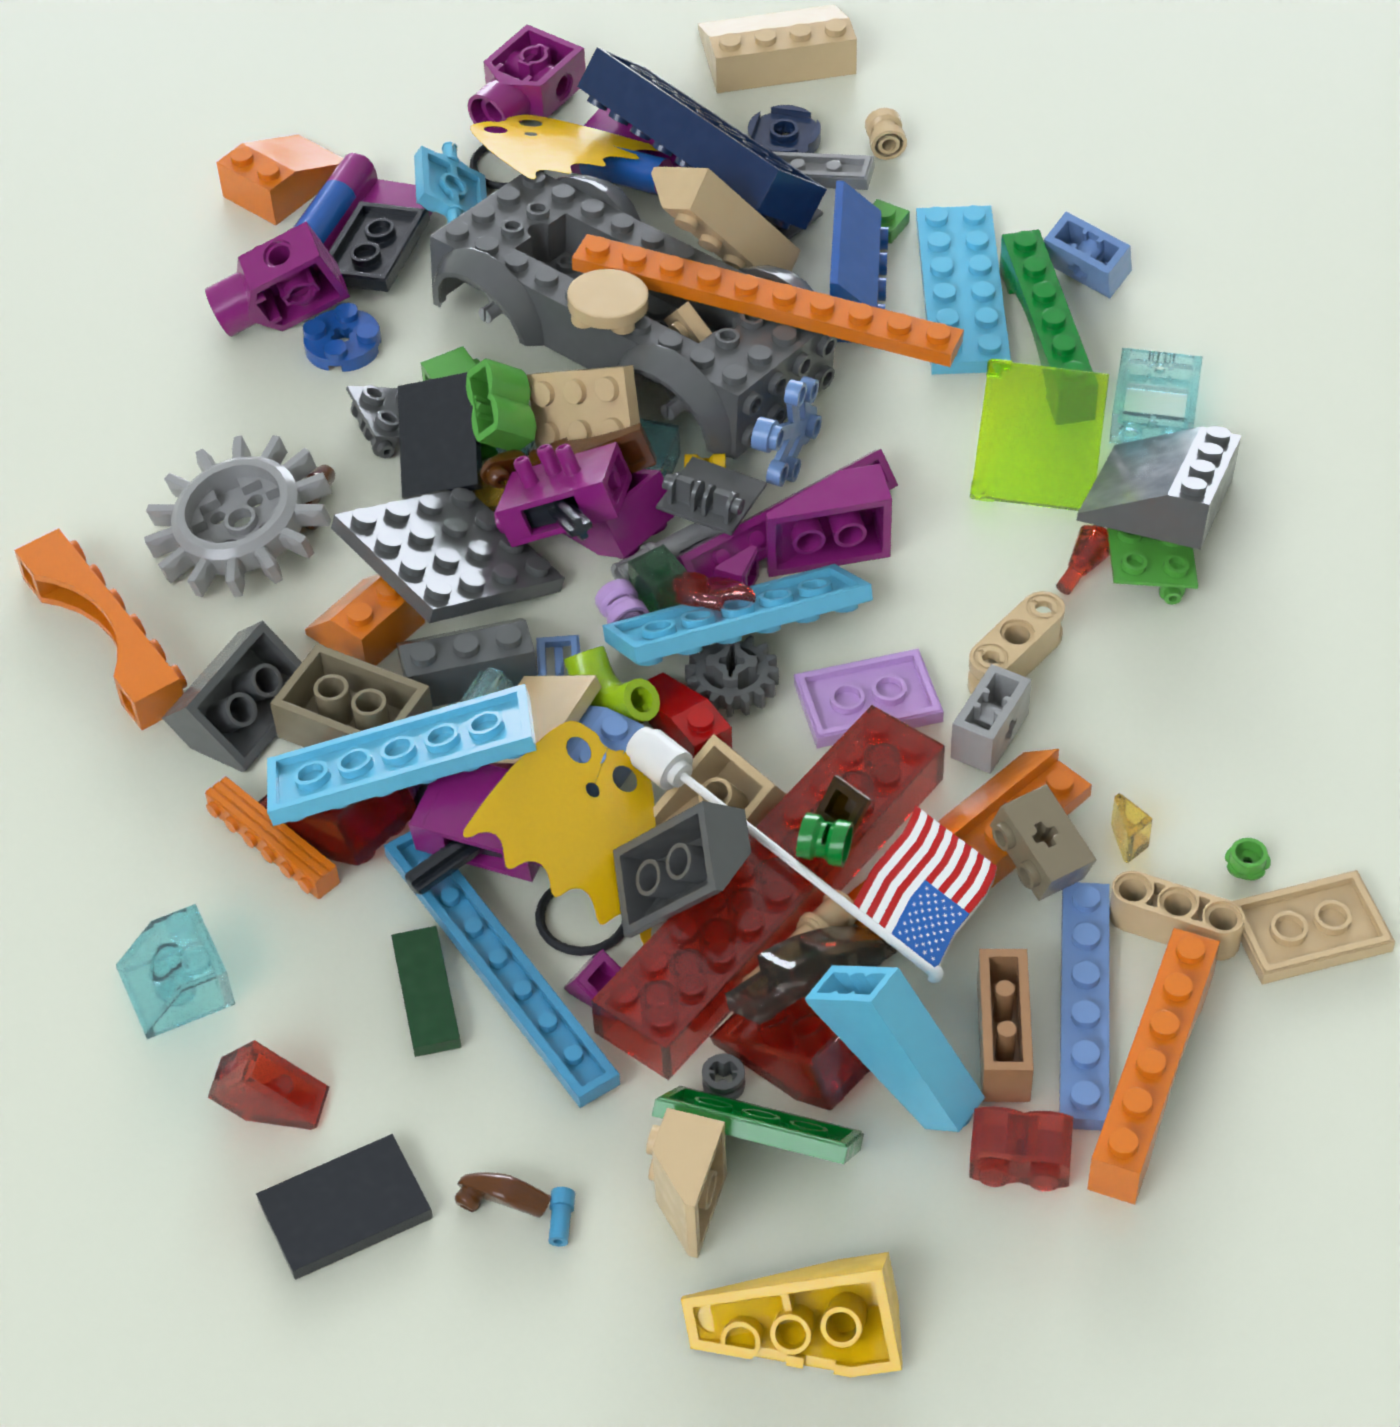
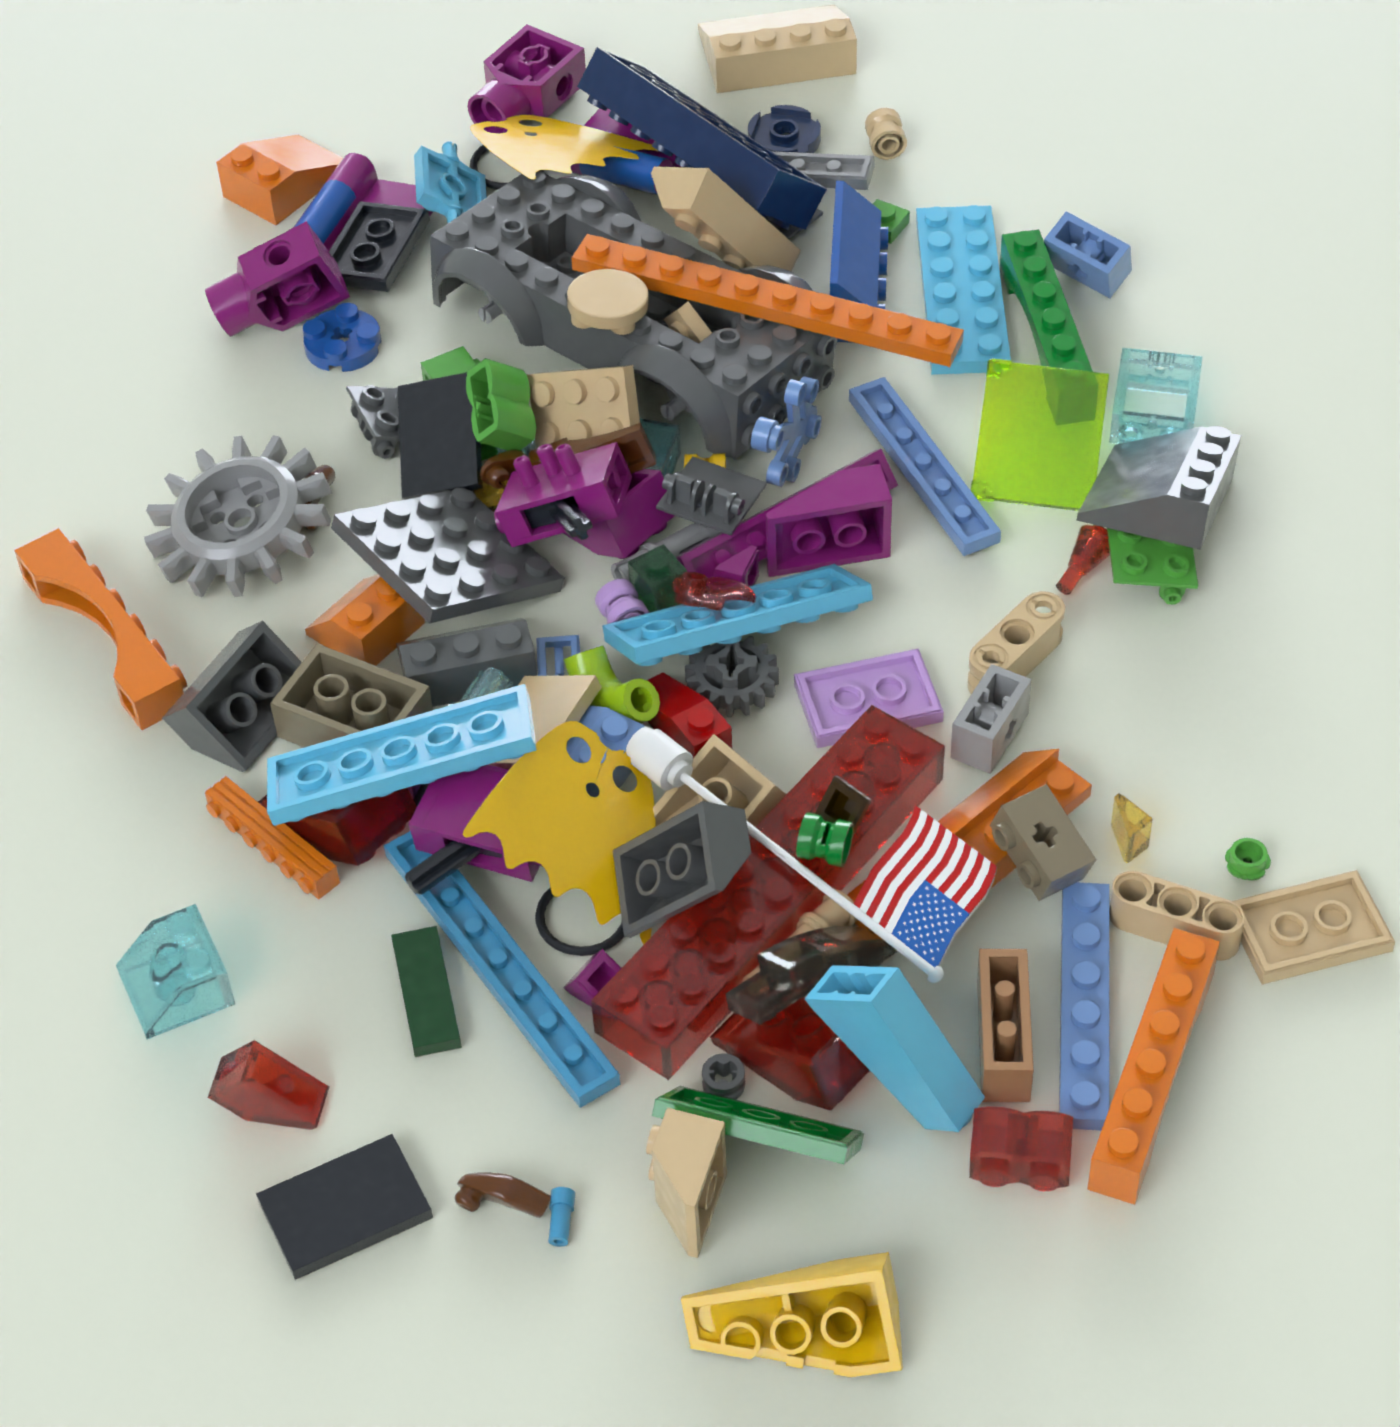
none -> medium blue plate [849,377,1001,556]

